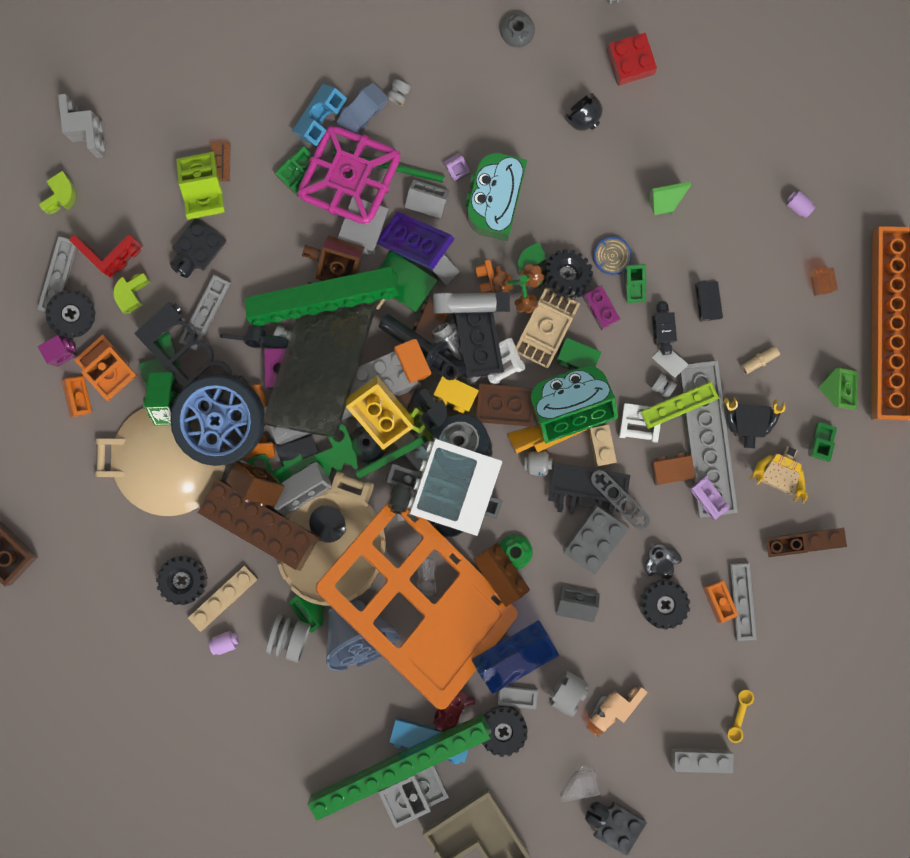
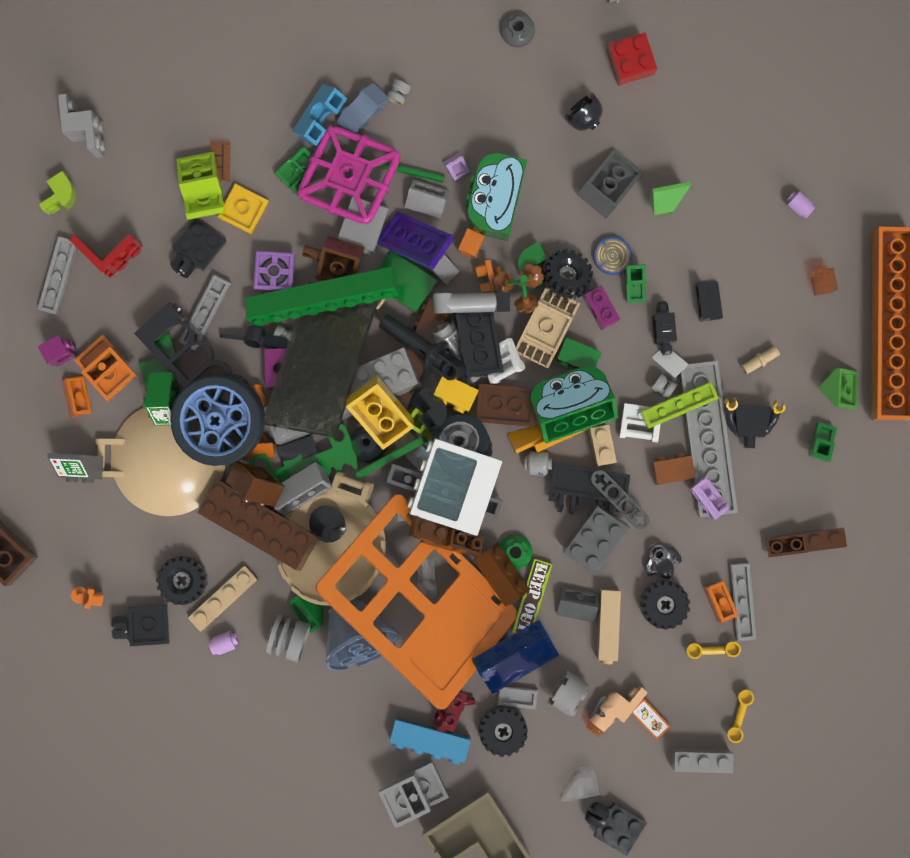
black bush [45,289,96,338] -> none
lime brick [114,273,151,315] -> none
green brick [307,714,491,821] -> none
pearl dark grey brick [388,483,412,514] -> none
orange slope [394,339,431,383] -> none
torso [749,446,808,504] -> none
none -> dark grey slope [47,453,103,483]
none -> orange hips [71,584,104,609]
none -> black plate [111,604,170,646]
none -> yellow tile [217,183,269,235]
none -> medium lavender piece [253,251,295,291]
none -> reddish brown slope [409,516,484,556]
none -> orange brick [458,228,485,260]
none -> tile [512,559,553,638]
none -> dark grey slope [577,149,643,218]
none -> tan brick [597,589,621,664]
none -> tile [632,698,671,740]
none -> yellow bar [686,642,741,659]

